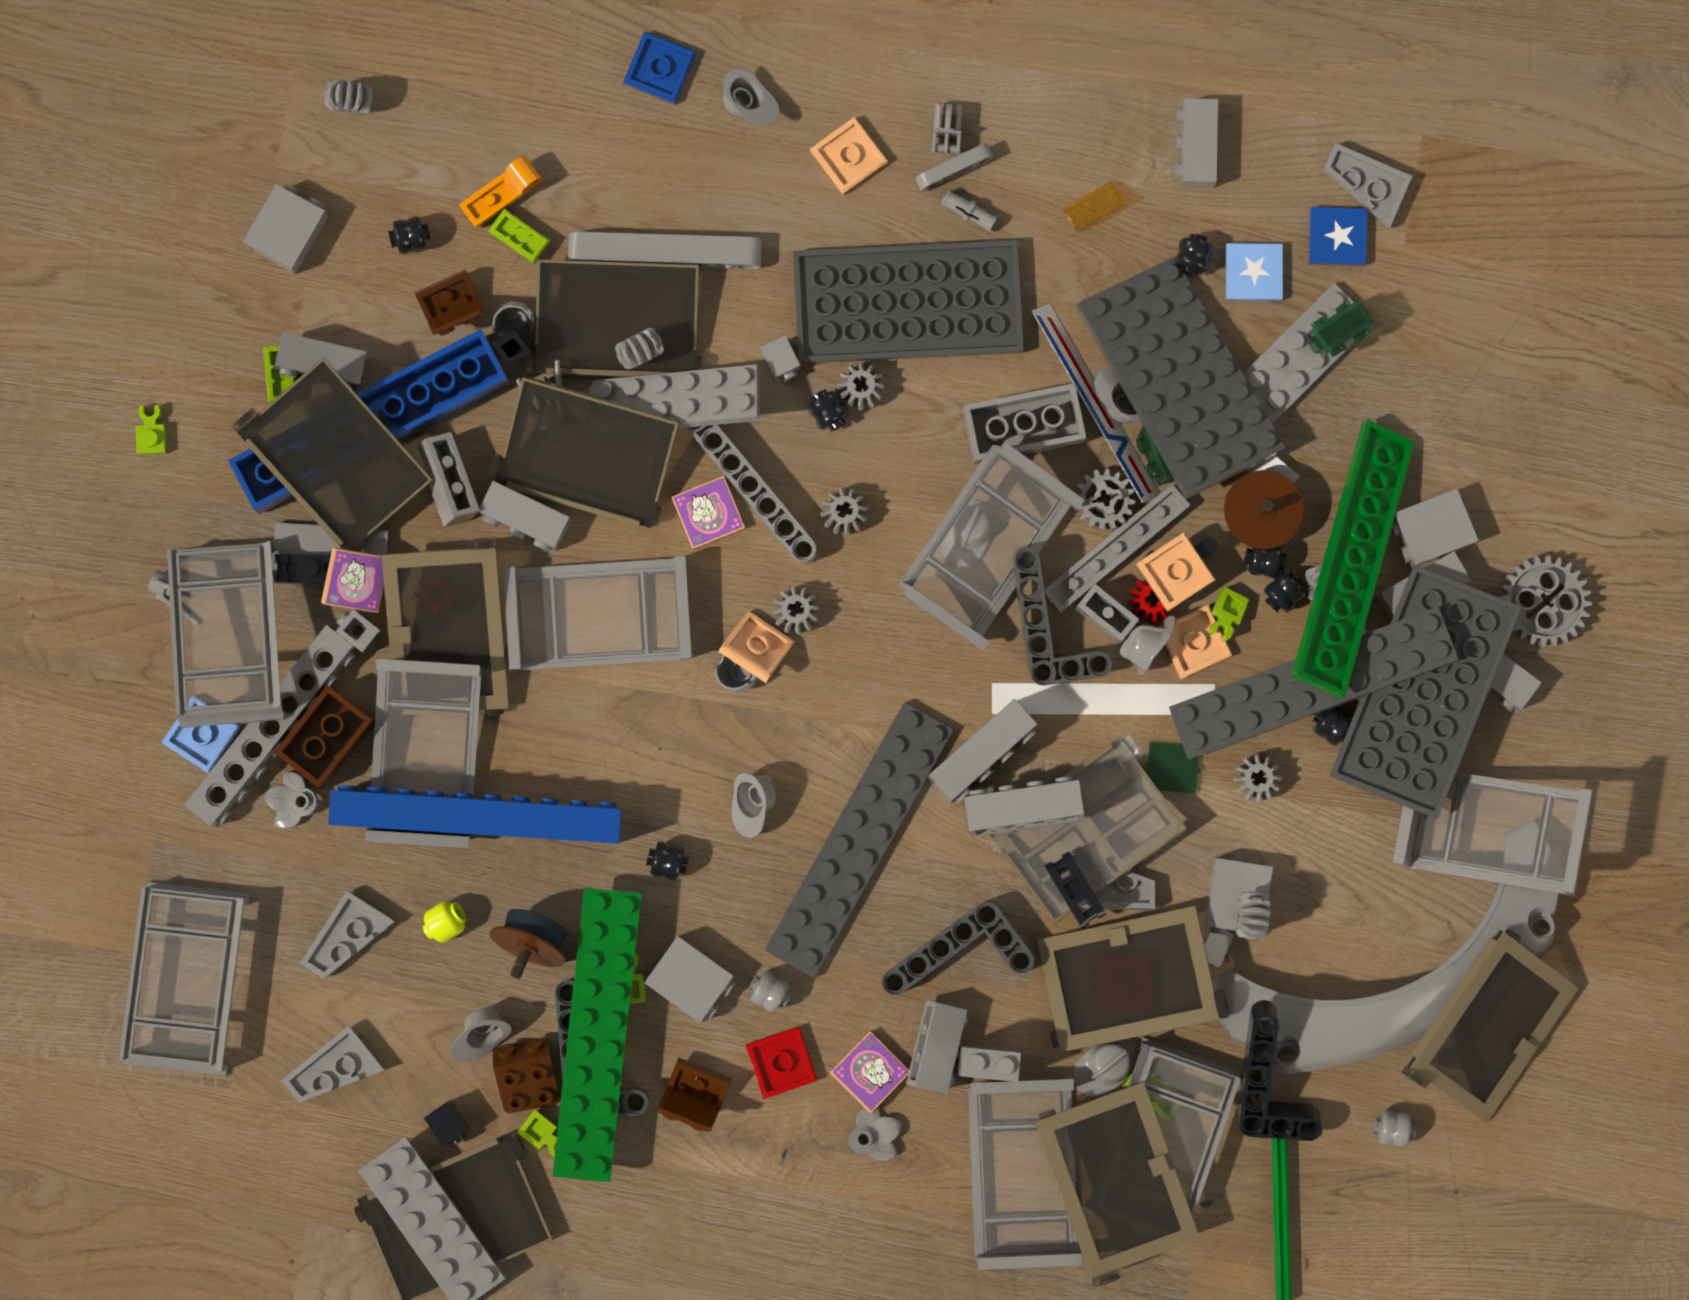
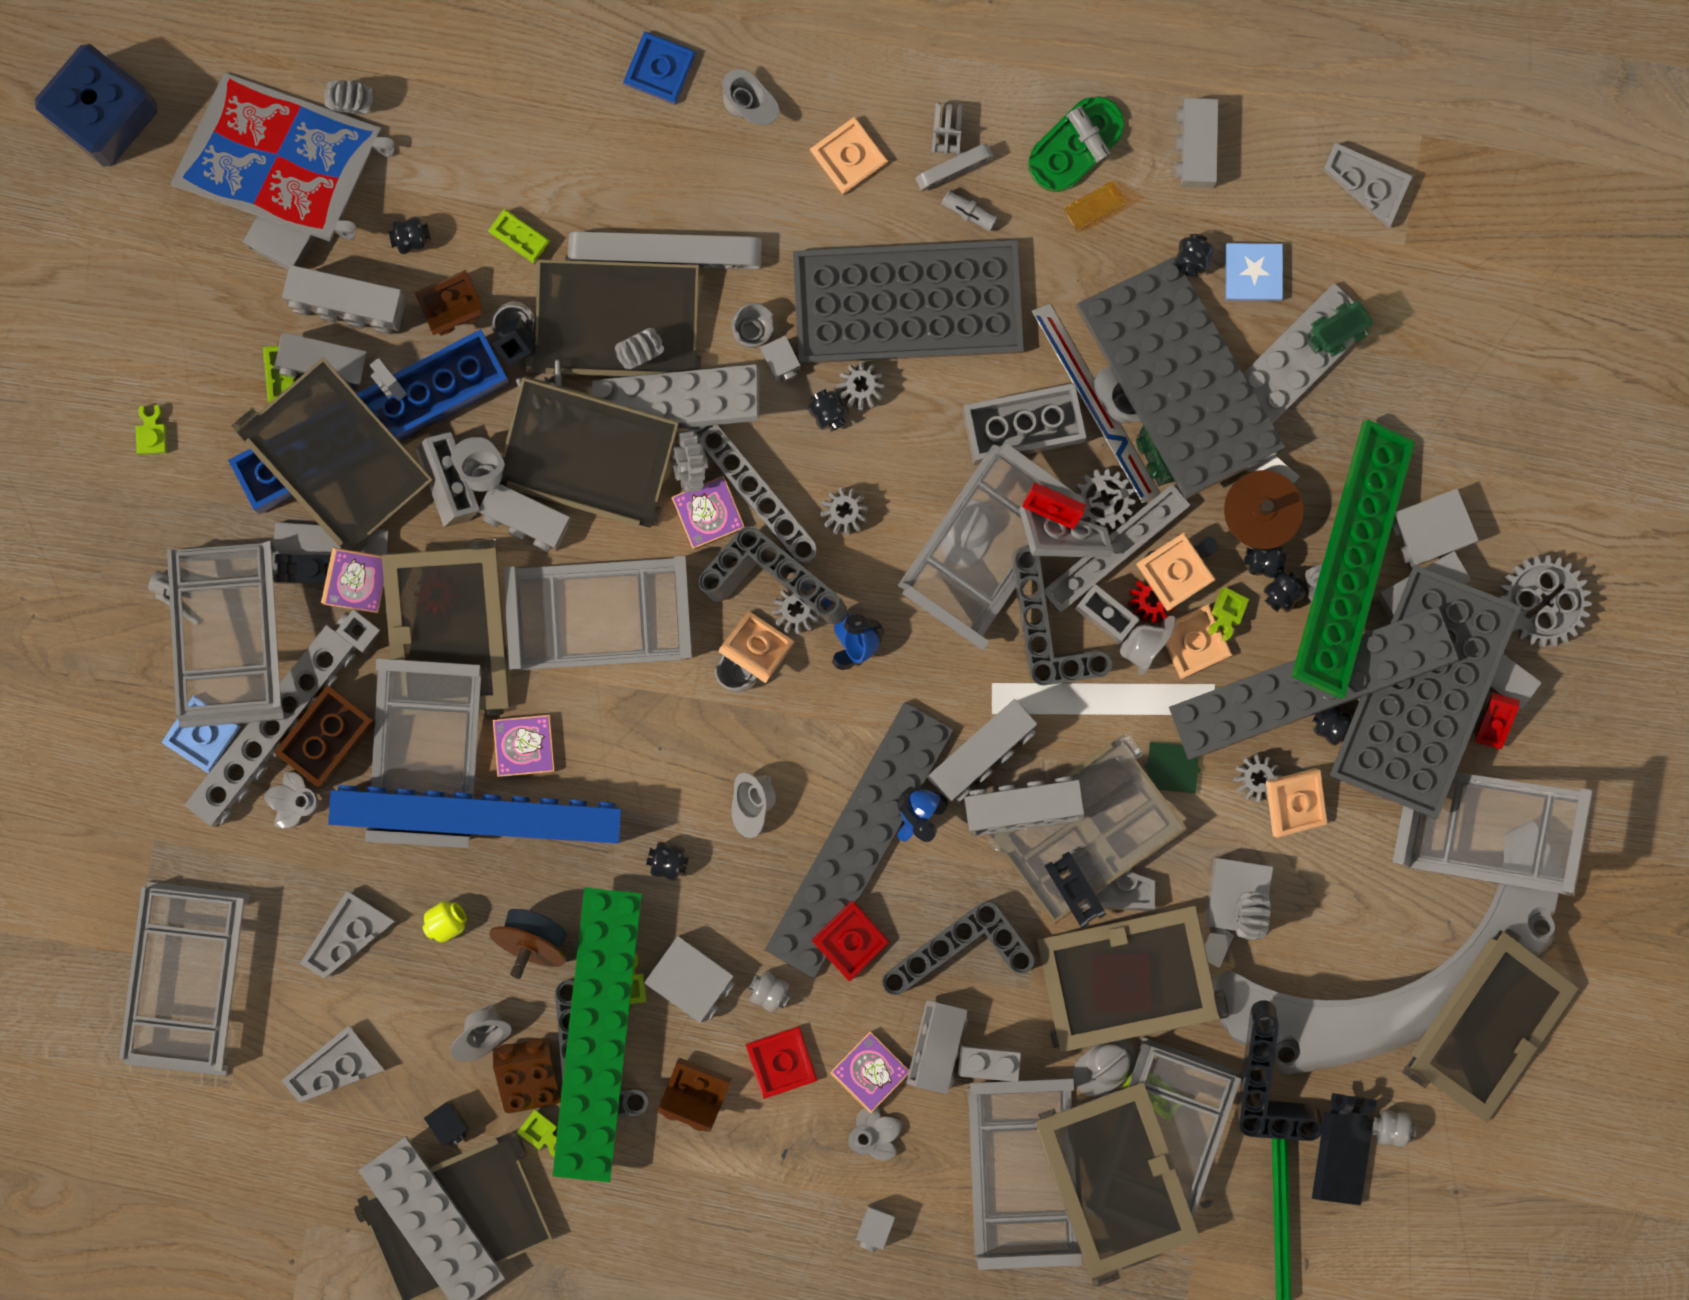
light orange plate [459,156,542,229] -> none
blue tile [1309,207,1367,266] -> none
none -> dark blue plate [35,44,158,167]
none -> flag [171,73,394,242]
none -> light grey brick [282,265,407,335]
none -> light grey plate [370,358,407,401]
none -> light grey piece [451,437,505,495]
none -> tile [493,715,555,777]
none -> light grey gear [670,430,708,493]
none -> dark grey beam [698,526,848,625]
none -> light grey hair [731,302,774,349]
none -> red tile [811,900,890,982]
none -> cap [832,612,884,670]
none -> light grey brick [856,1205,895,1252]
none -> cap [897,786,948,842]
none -> light grey wing [1019,503,1113,558]
none -> red plate [1022,482,1086,530]
none -> green tile [1028,97,1124,192]
none -> light grey pin [1066,106,1111,163]
none -> light nougat tile [1266,768,1328,837]
none -> black tile [1312,1093,1377,1205]
none -> red plate [1474,692,1520,749]

